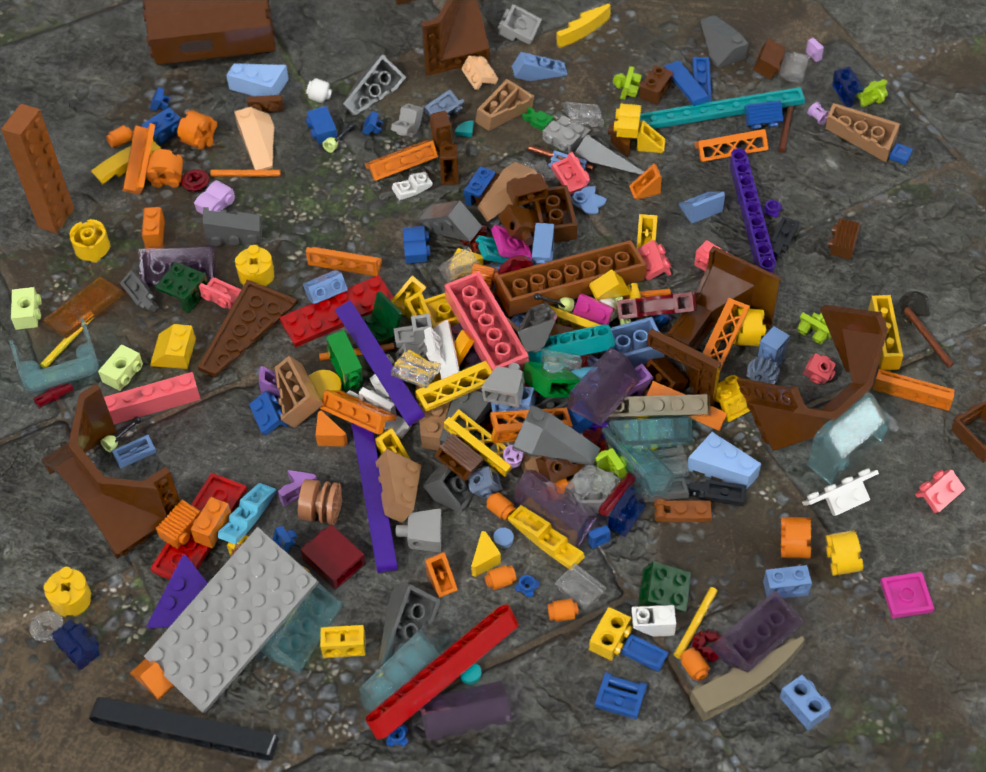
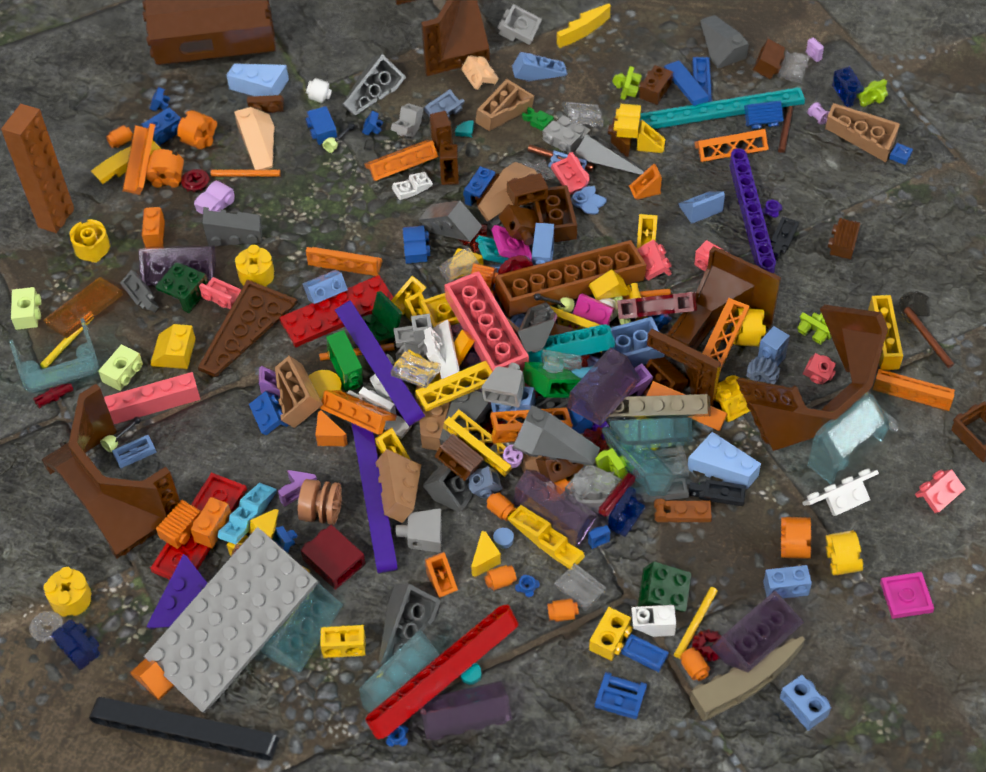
none -> yellow slope [249,509,279,539]

